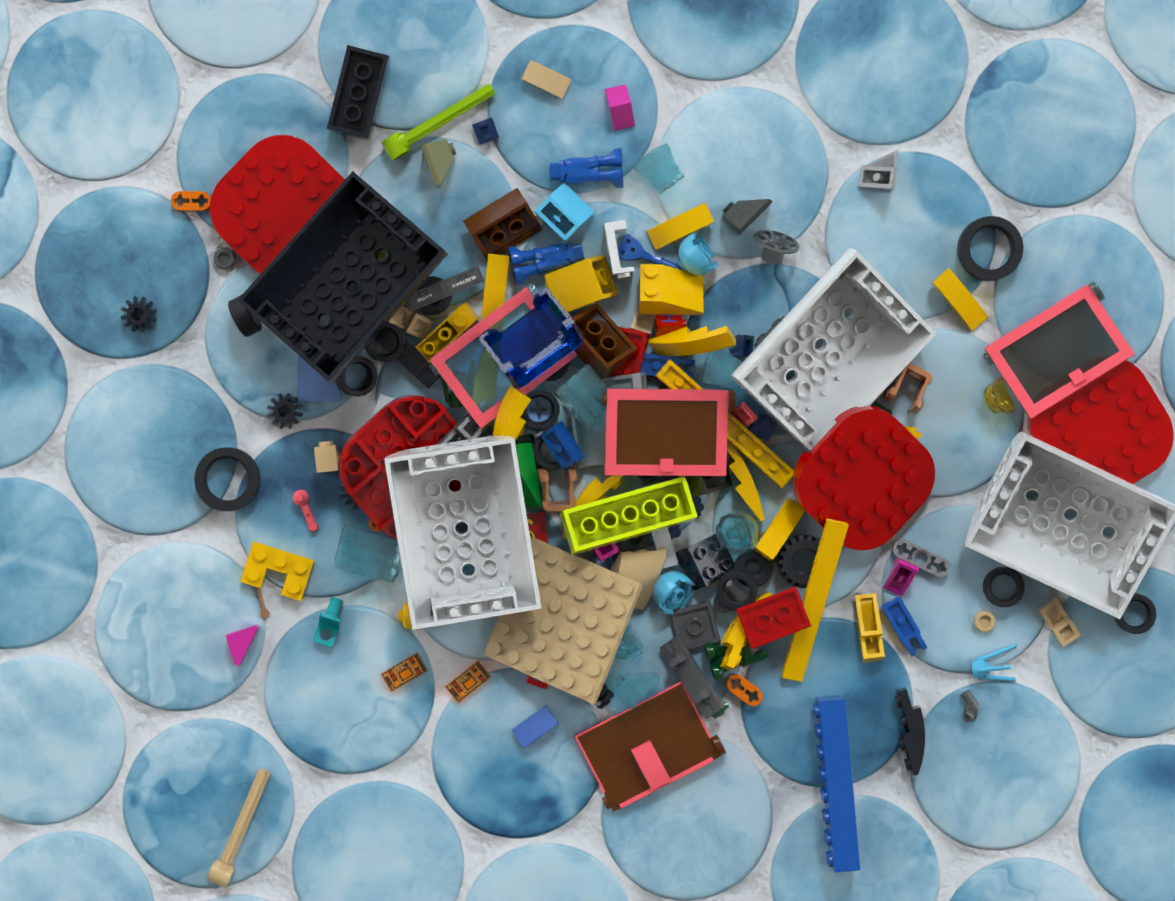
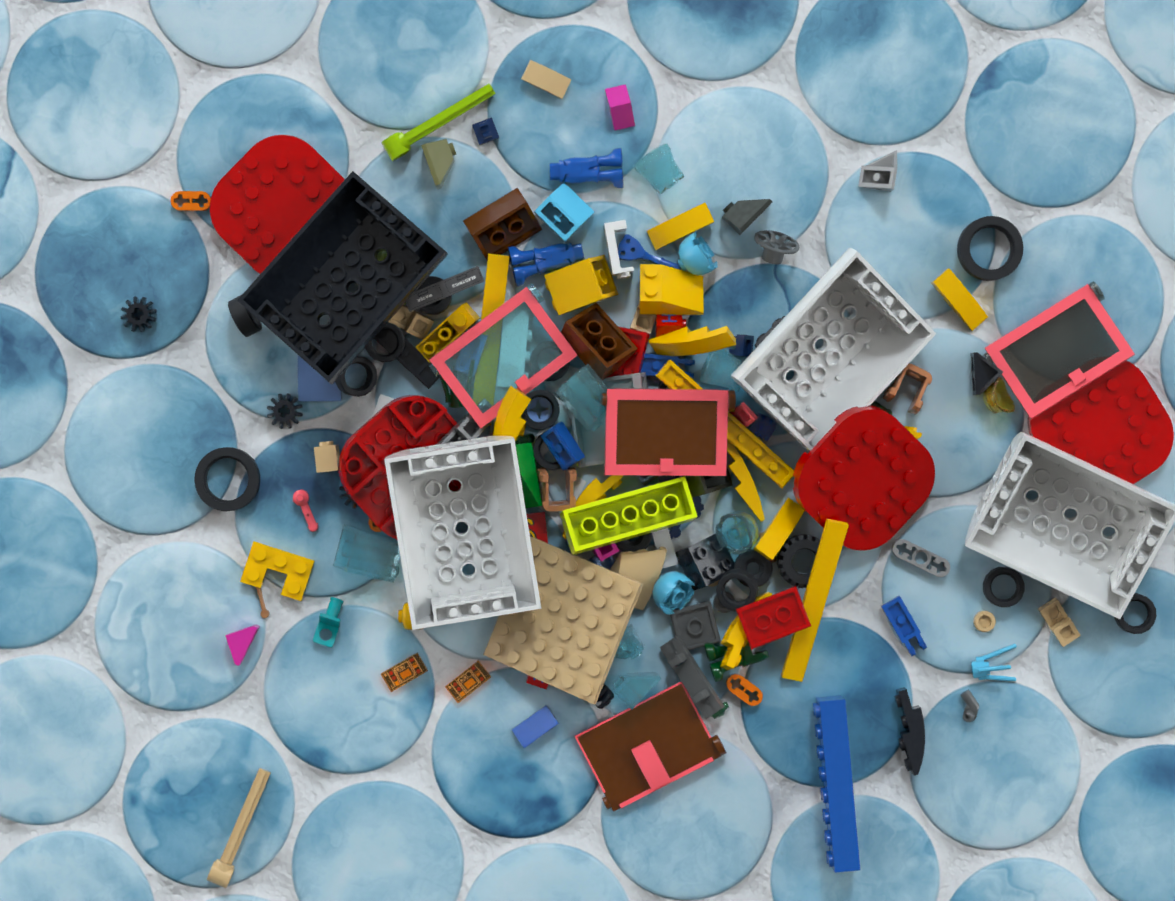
dark grey tile [214,248,236,269] -> none
black brick [327,45,390,141] -> none
clear blue windscreen [478,287,584,389] -> none
yellow slope [855,593,885,663] -> none
dark pink slope [883,558,919,596] -> none
none -> black slope [970,352,1003,395]

